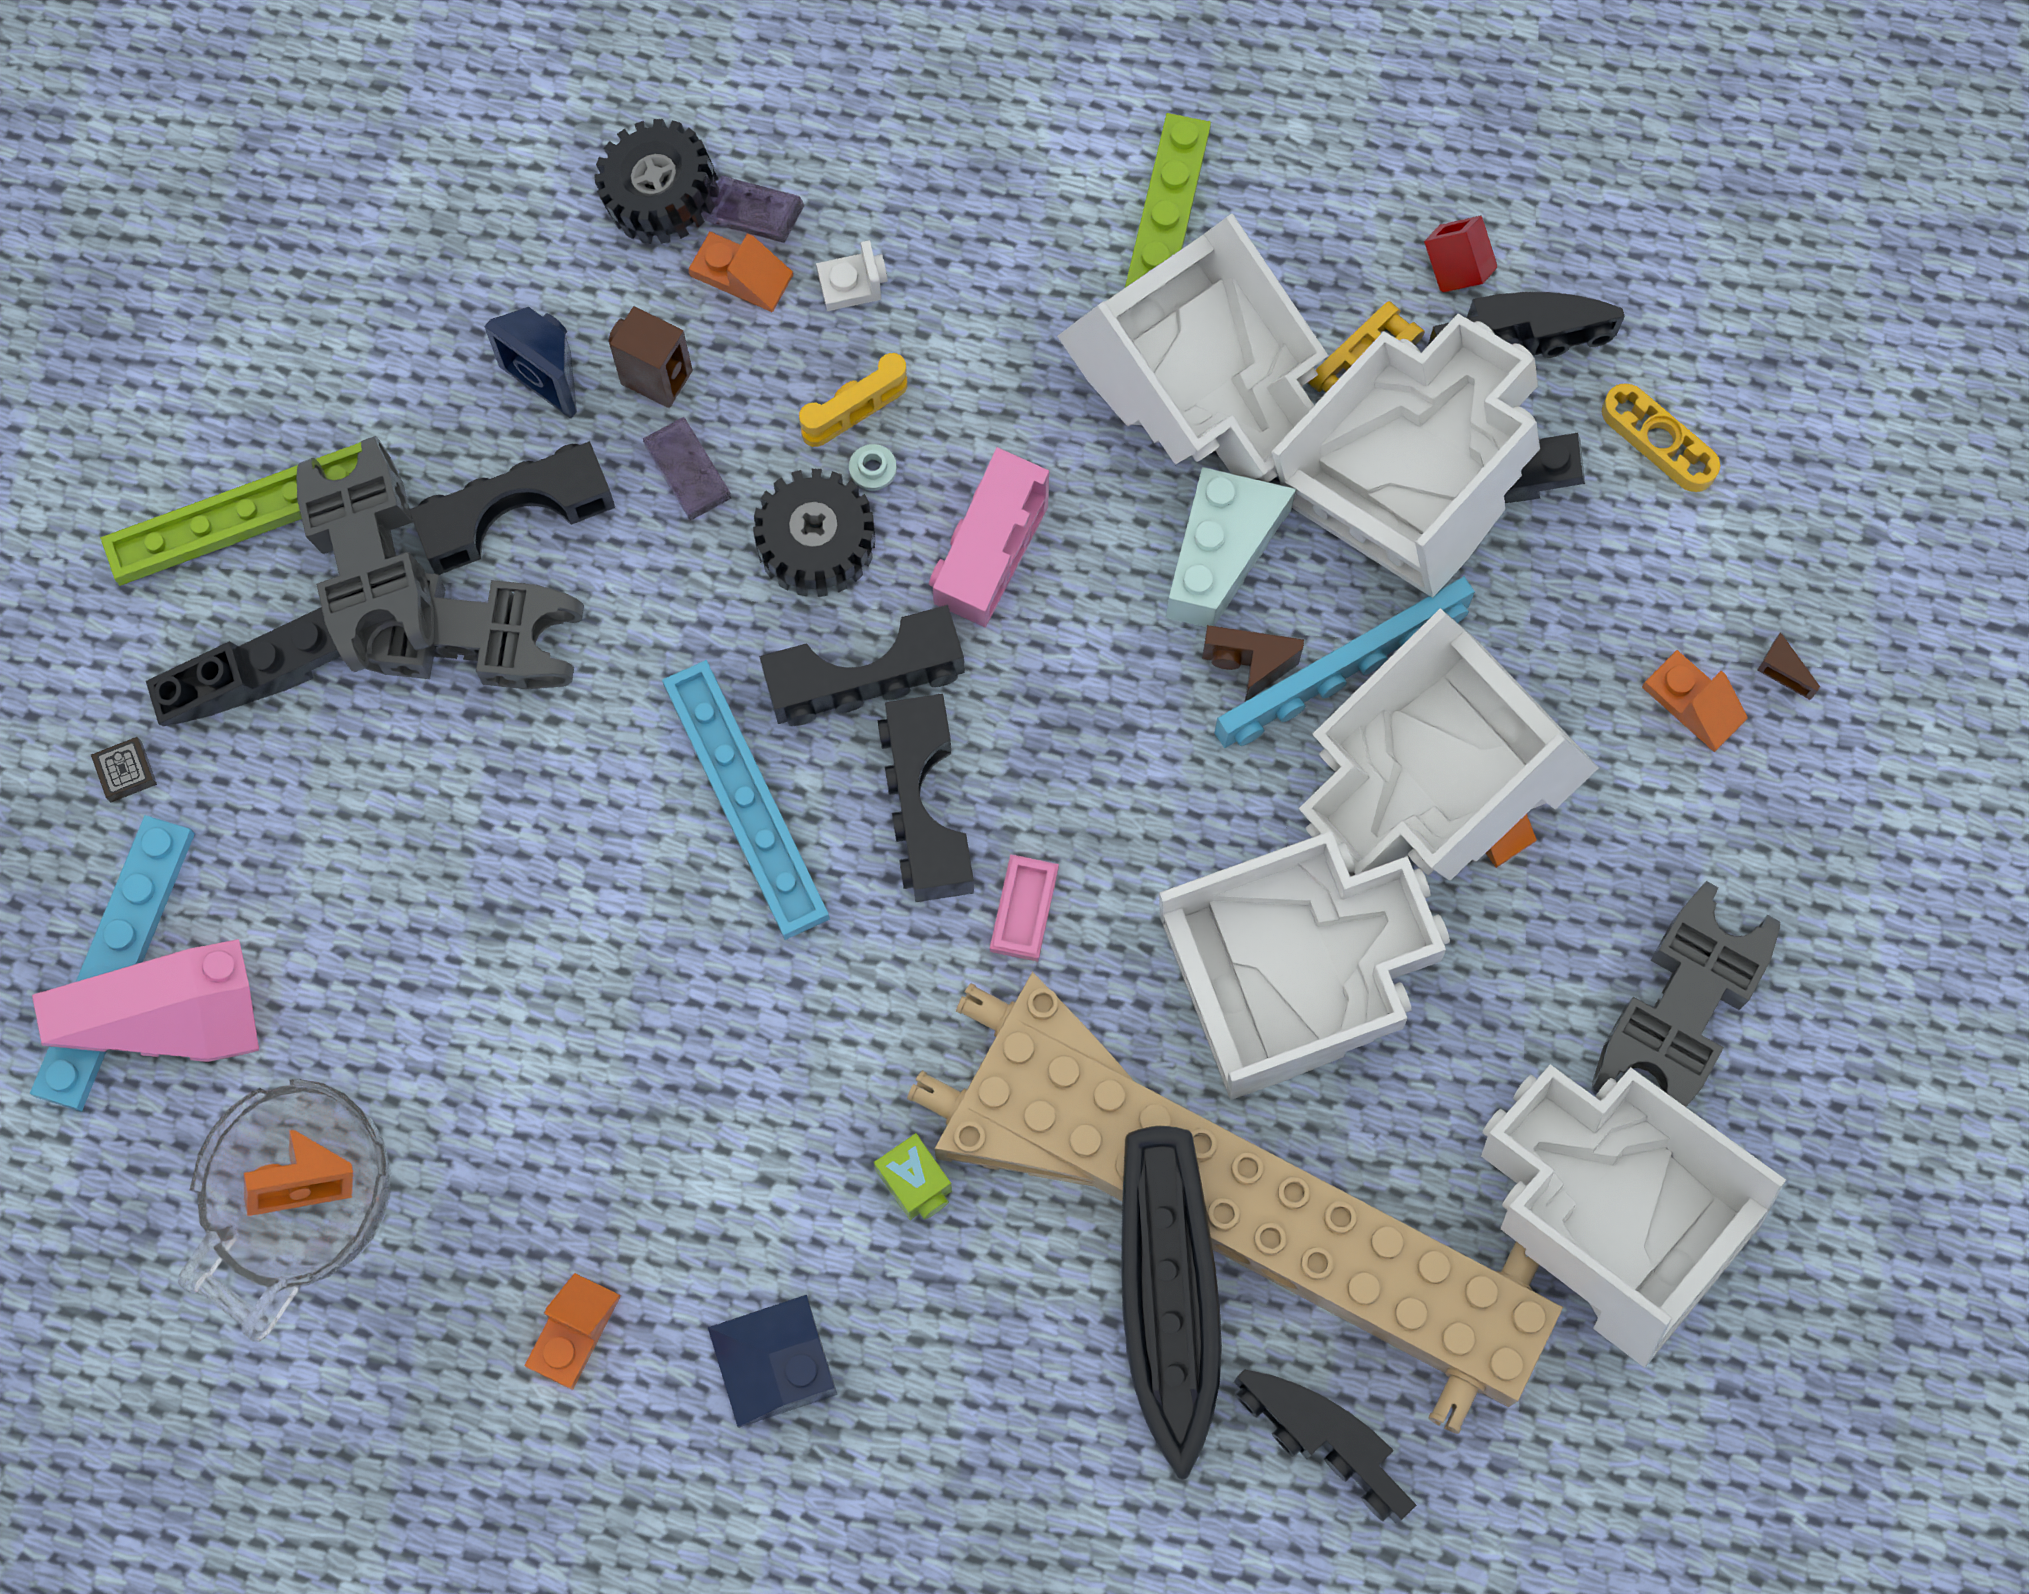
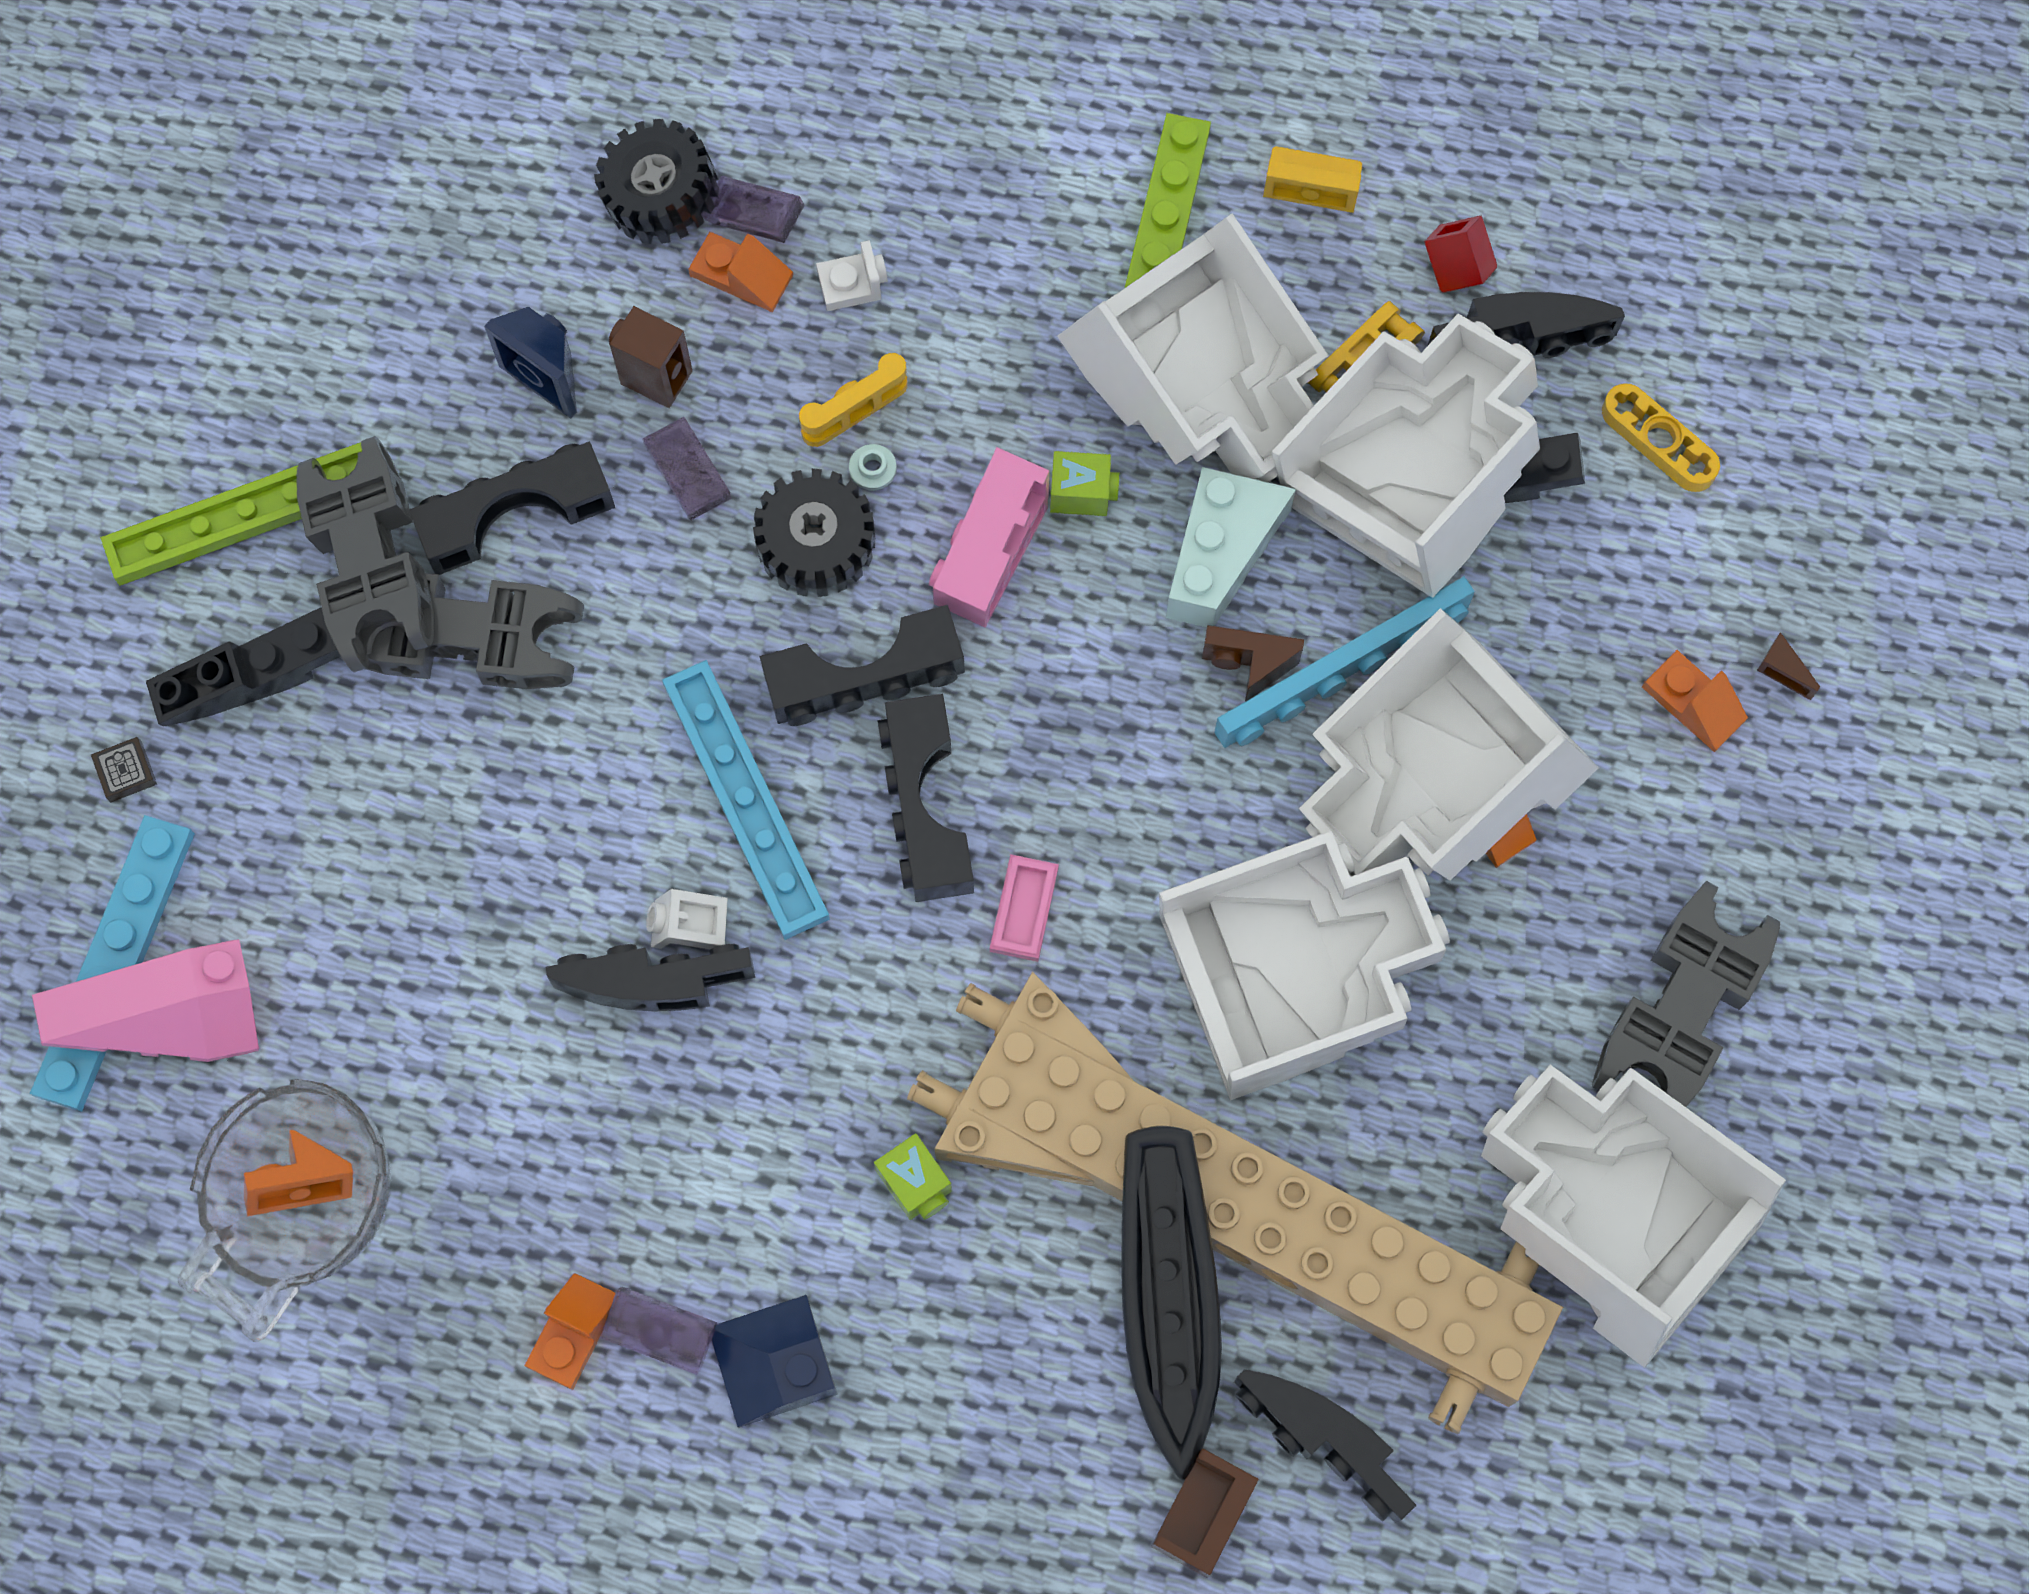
none -> black slope [545,944,756,1012]
none -> clear purple plate [601,1286,717,1375]
none -> white bracket [646,889,728,949]
none -> lime brick [1050,451,1120,516]
none -> reddish brown panel [1151,1448,1259,1578]
none -> yellow panel [1263,146,1362,213]

